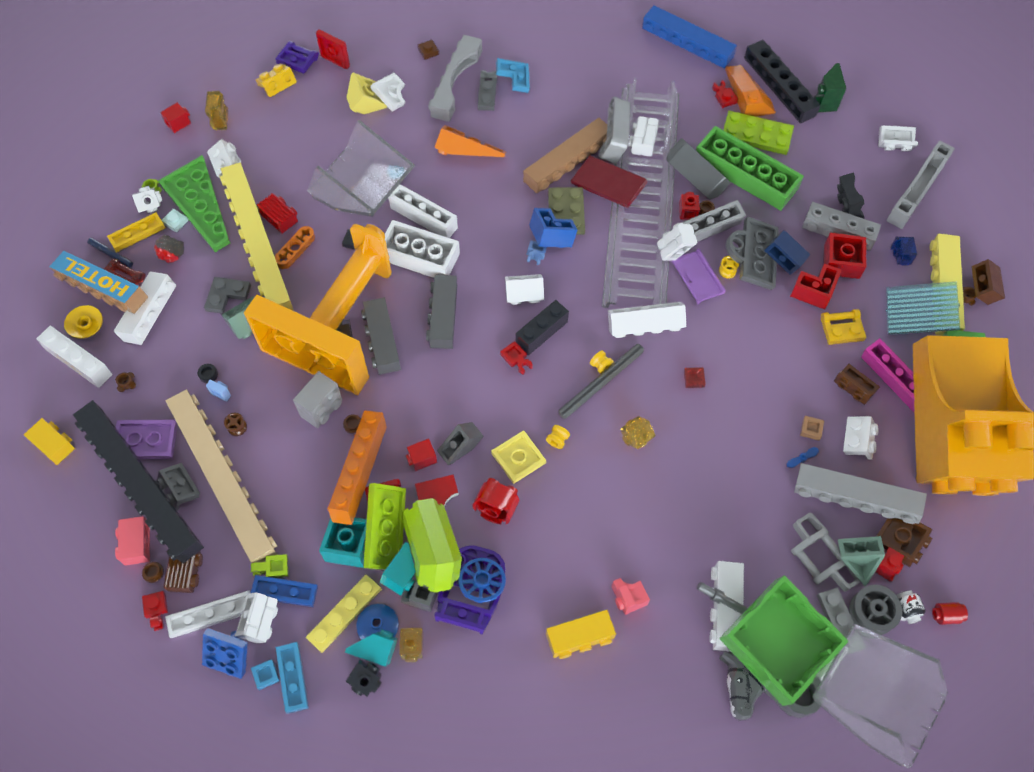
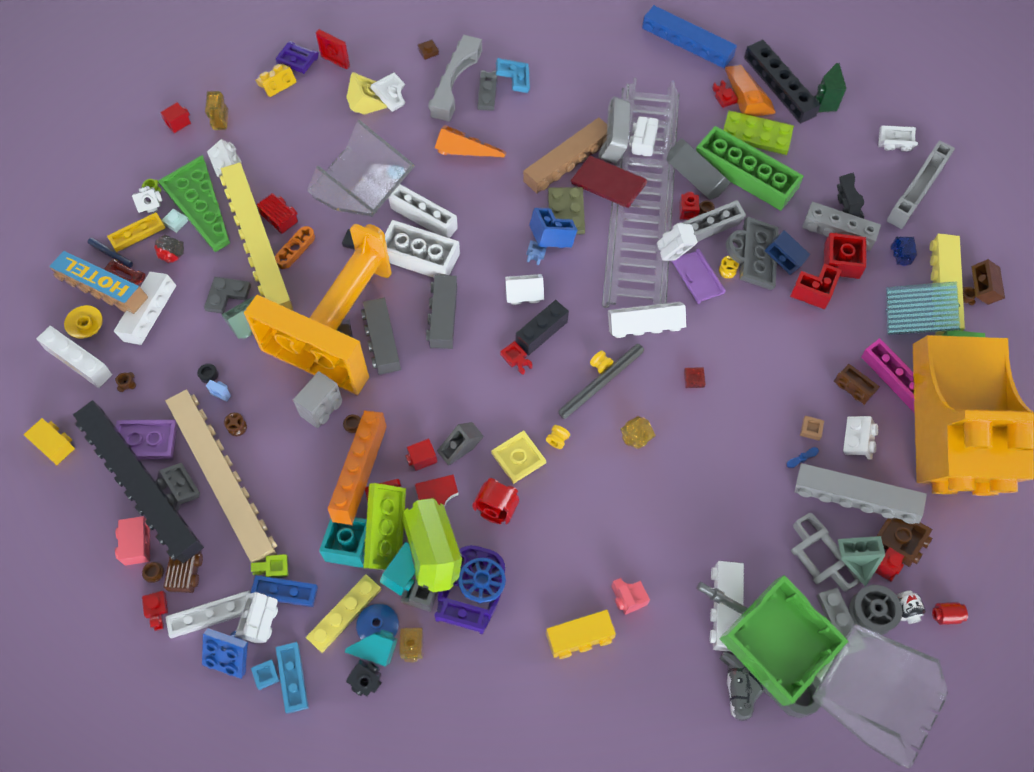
yellow plate [821,309,866,345] -> none

